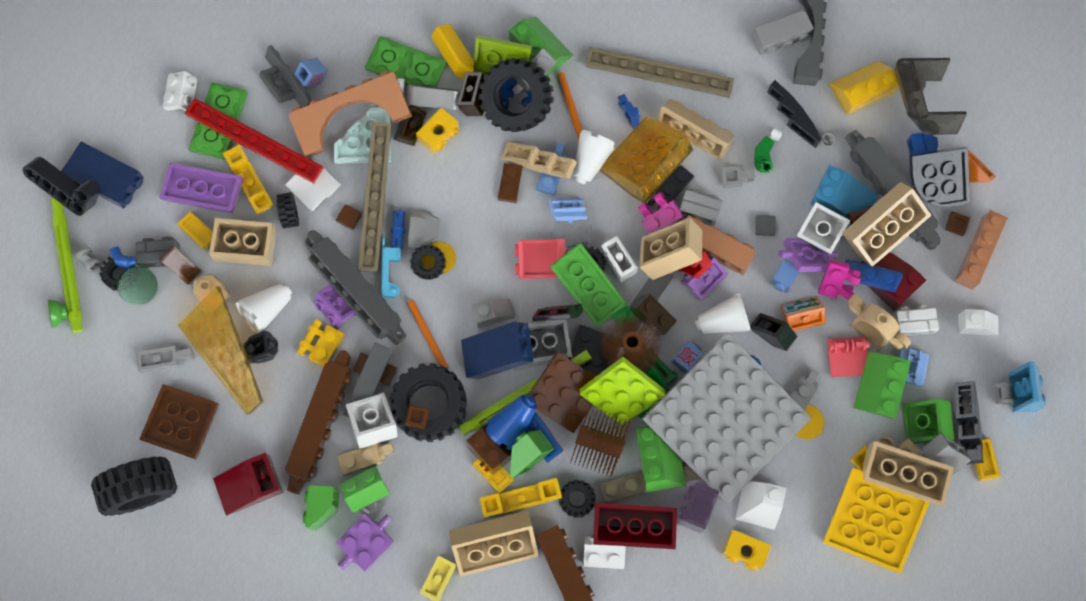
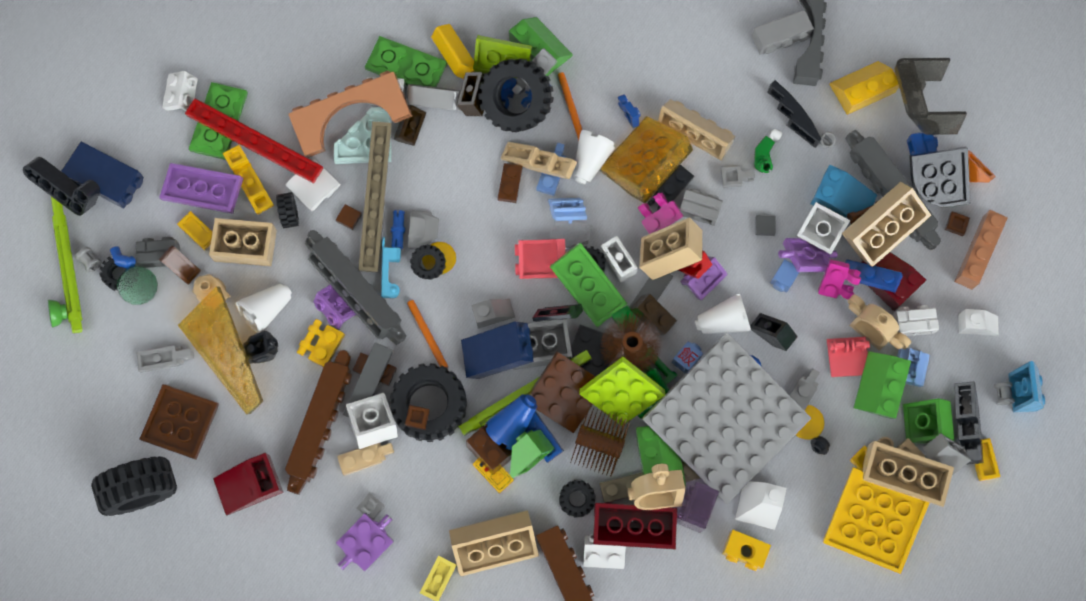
dark grey bracket [259,45,312,107] -> none
medium blue brick [294,58,328,87] -> none
bright green slope [303,485,340,531] -> none
bright green slope [339,465,389,513] -> none
yellow brick [416,107,459,154] -> none
yellow slope [479,478,562,518] -> none
dark tan plate [586,47,734,98] -> none
nougat brick [686,215,756,275] -> none
orange panel [780,296,826,331] -> none
none -> tan piece [628,464,685,510]
none -> black plate [810,436,830,455]

